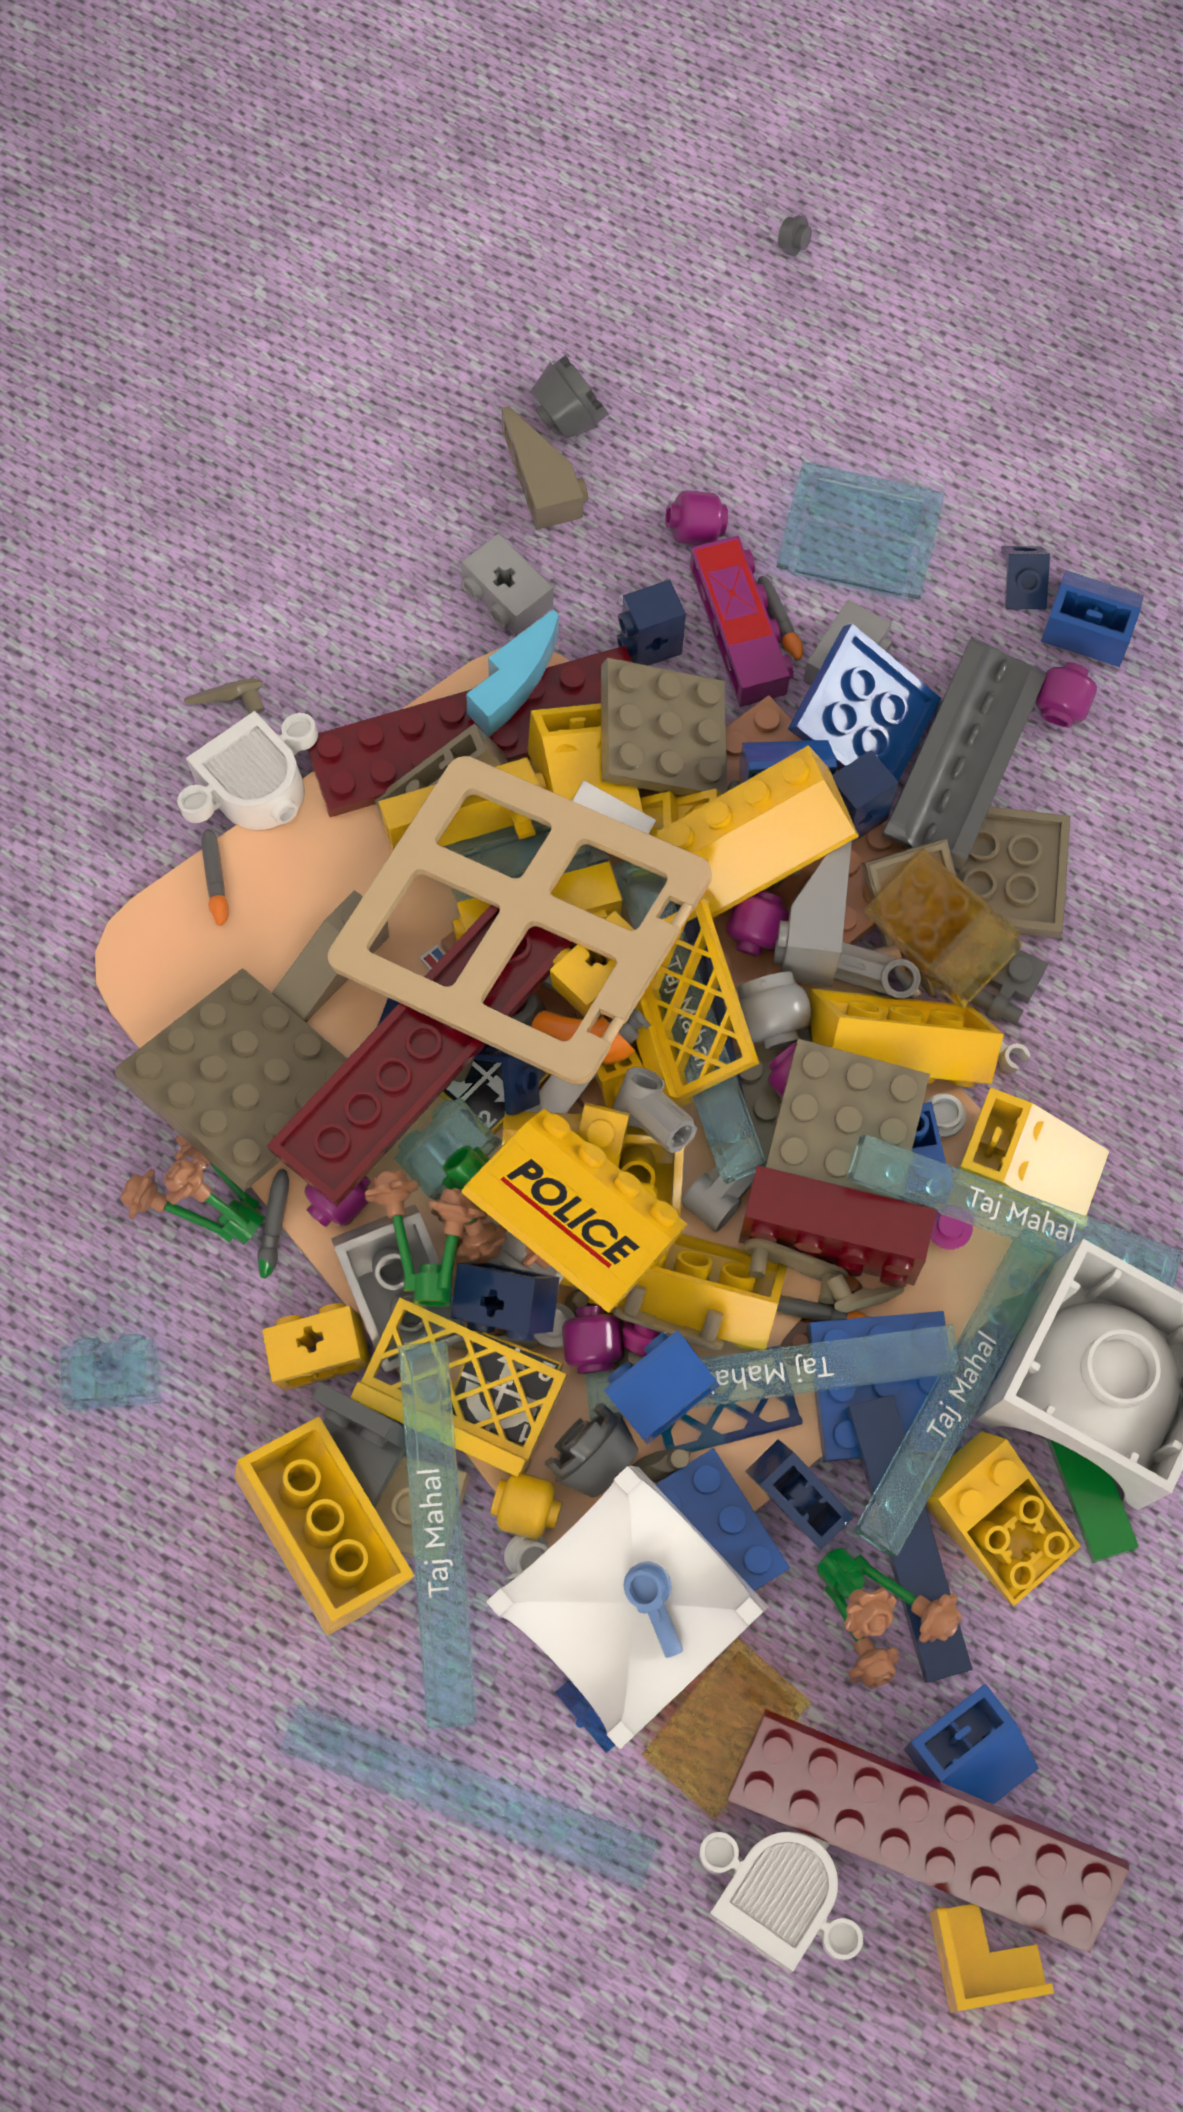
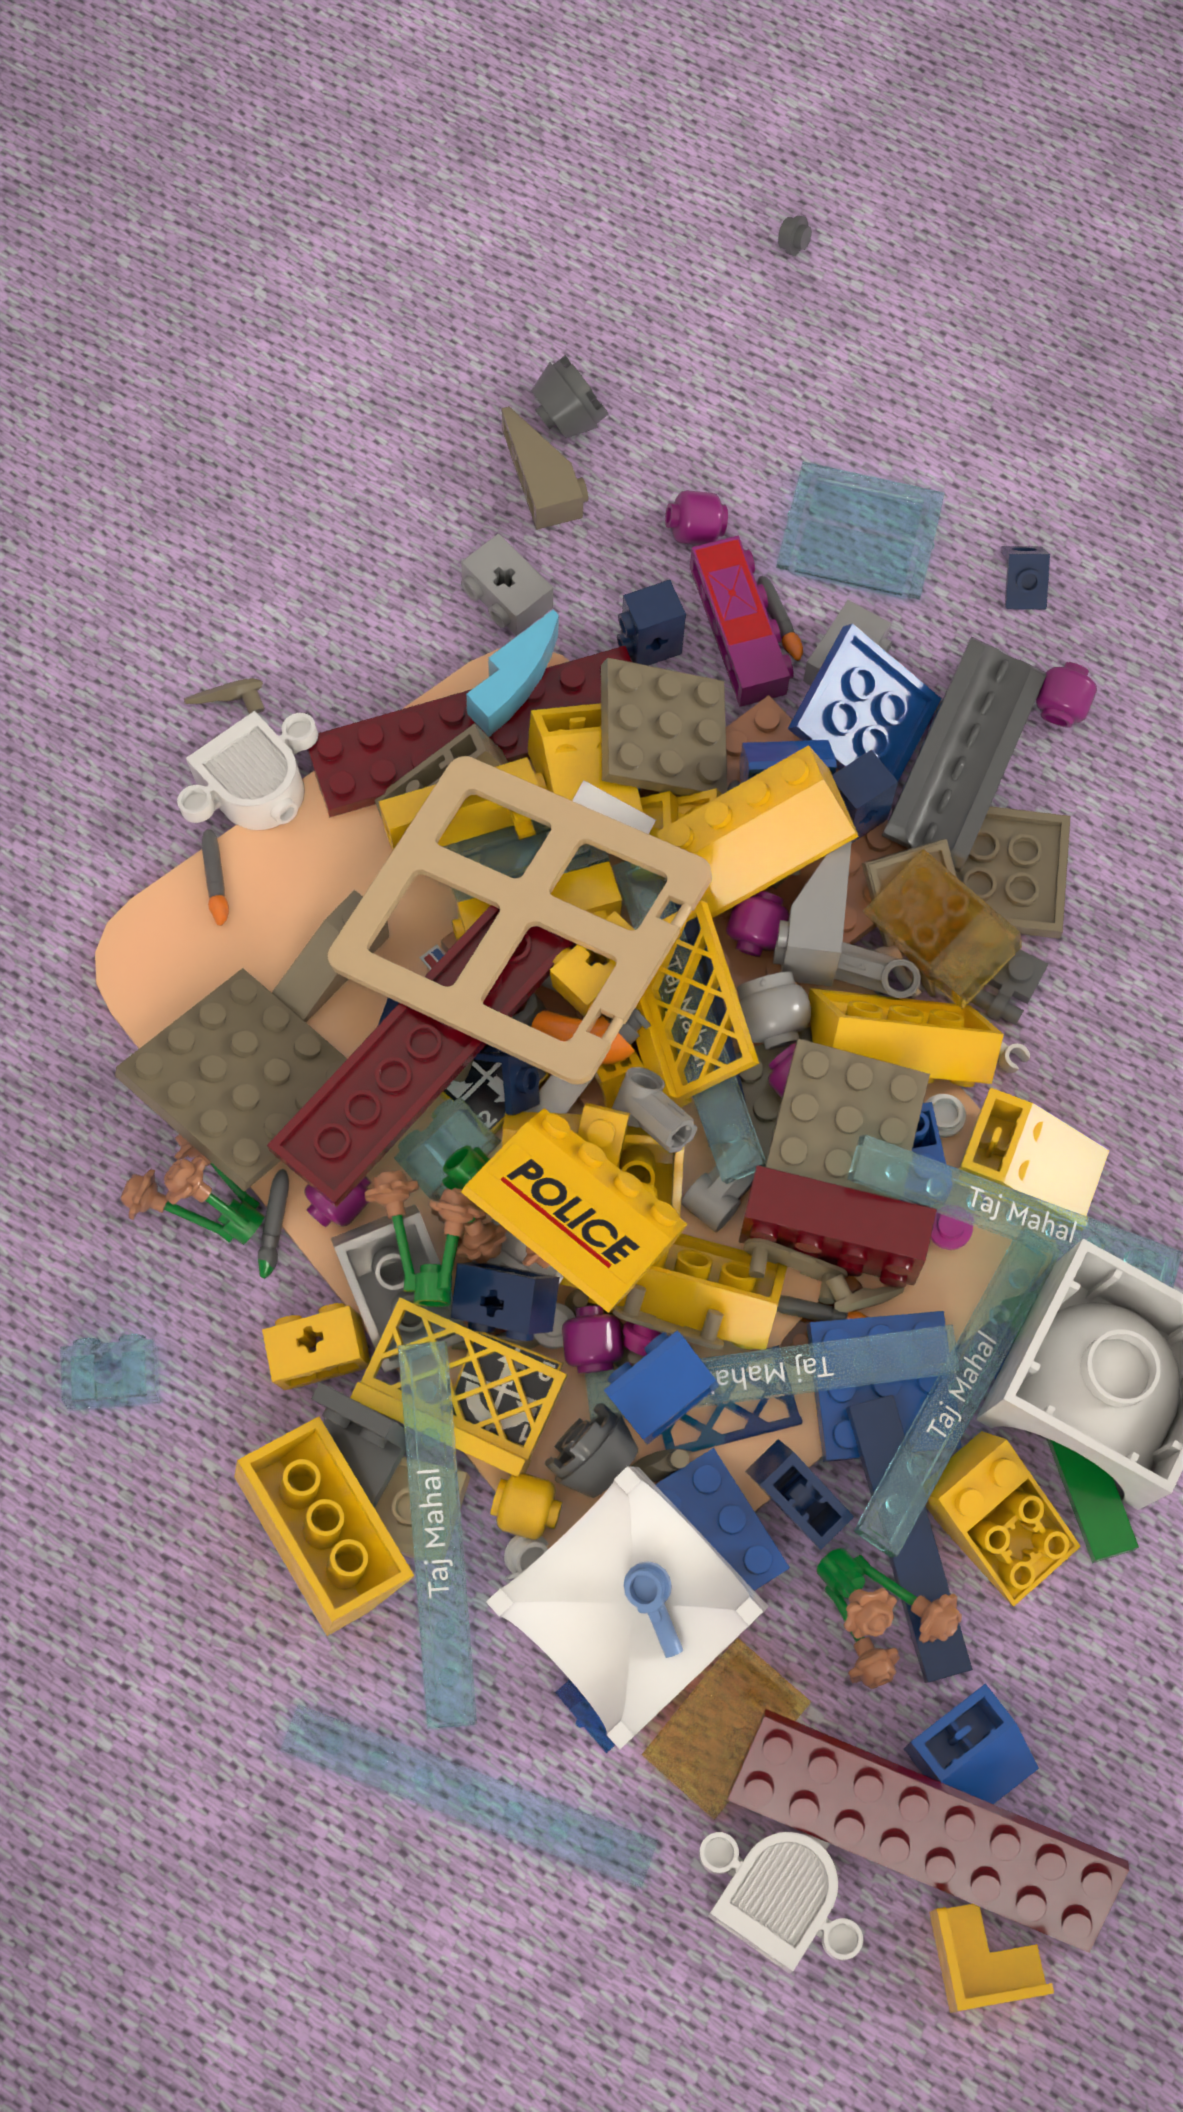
blue slope [1041,570,1144,667] -> none

